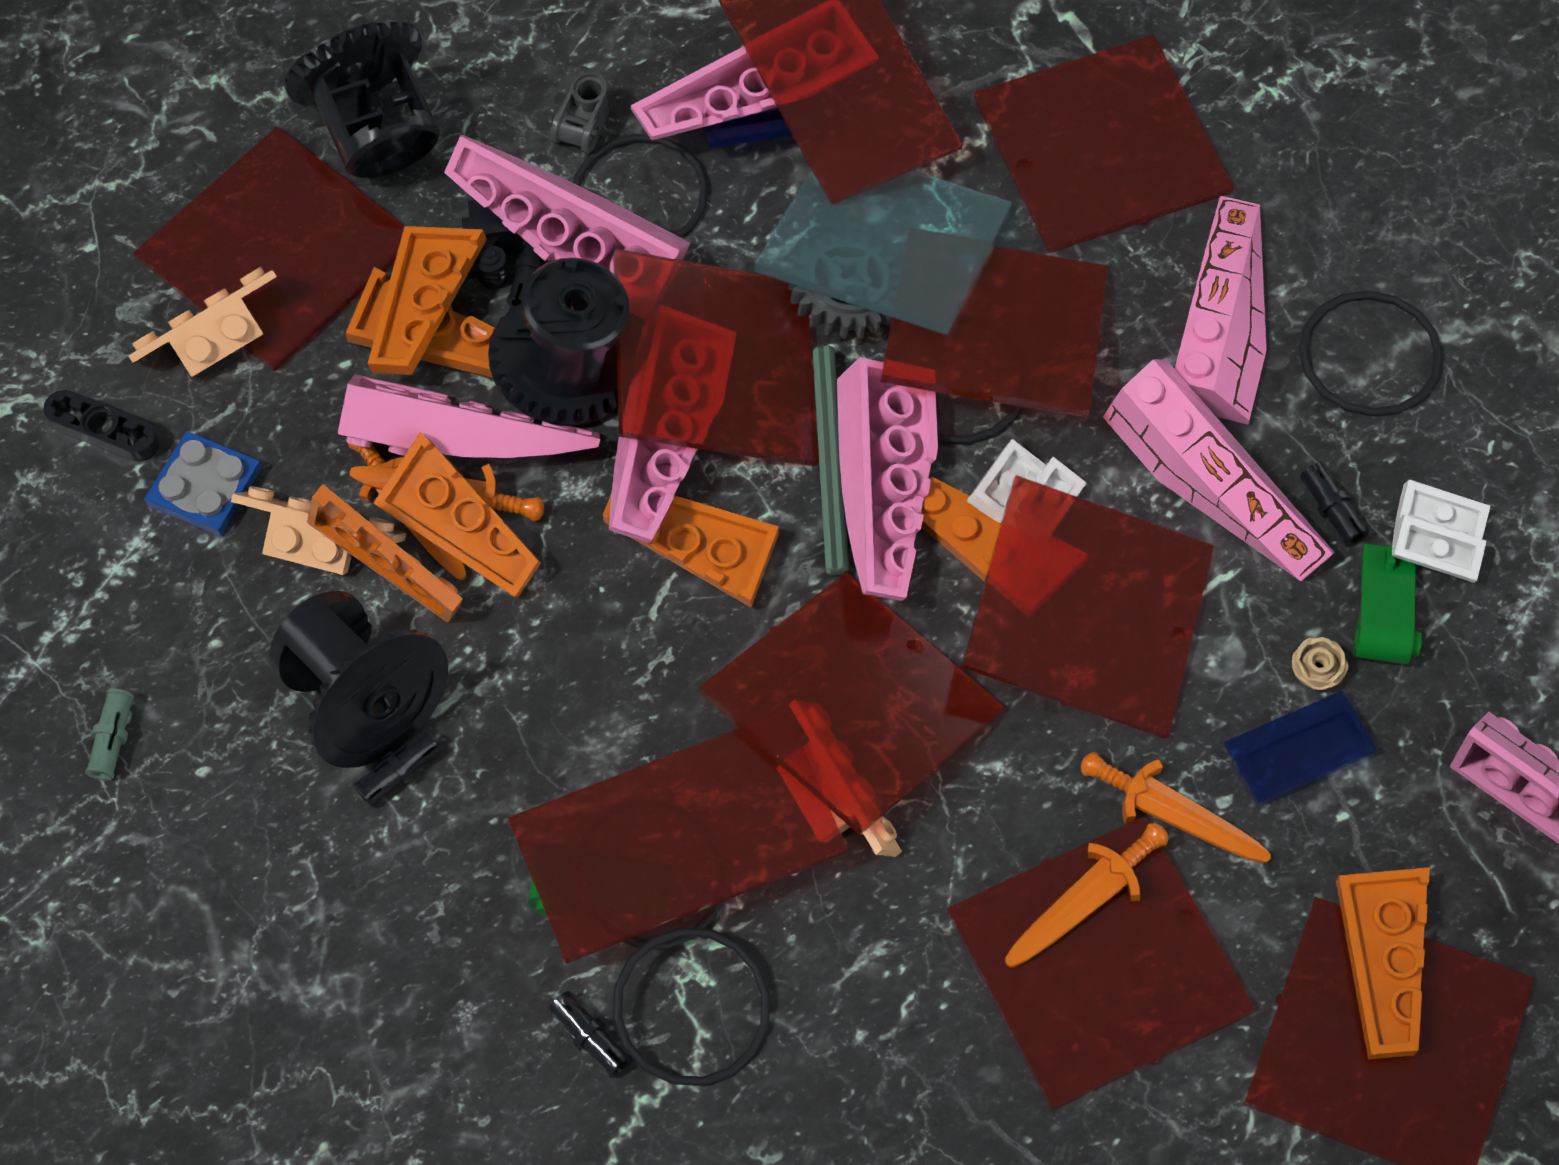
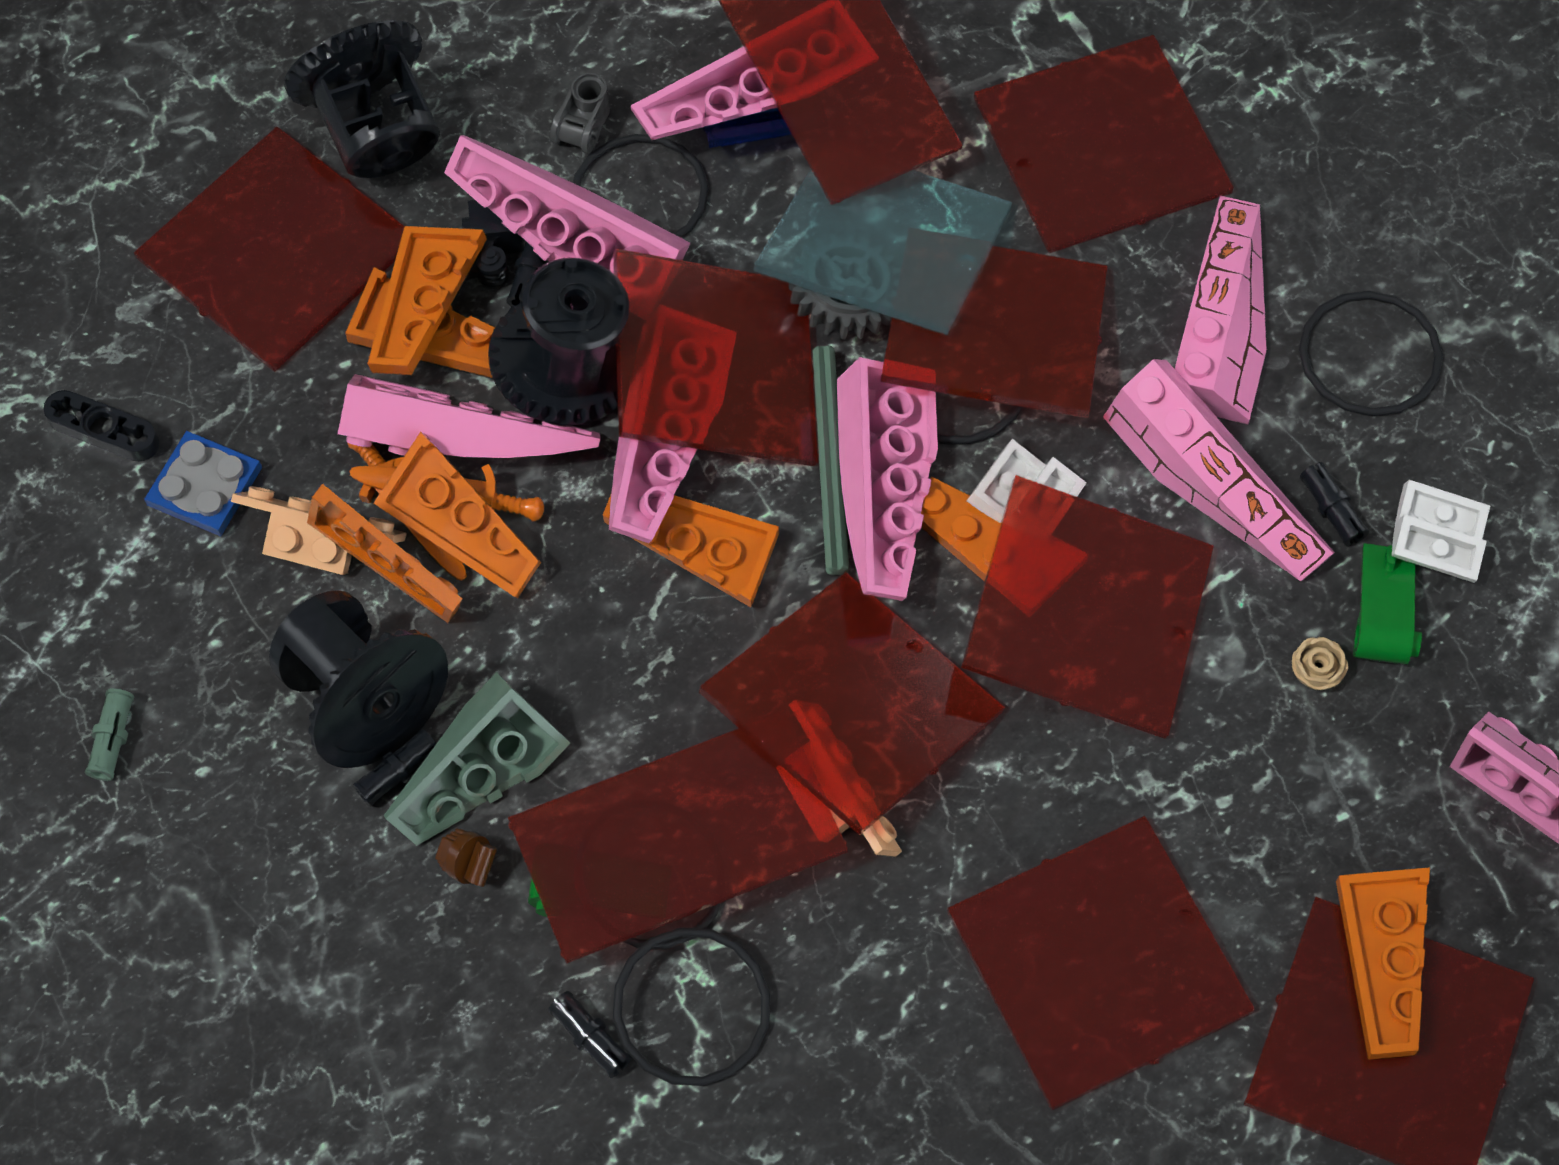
light nougat bracket [128,267,277,377] -> none
orange sword [1005,823,1168,968] -> none
orange sword [1081,752,1271,864] -> none
clear blue piece [1224,691,1377,806] -> none
none -> sand green wedge [384,672,570,846]
none -> reddish brown piece [435,828,497,887]

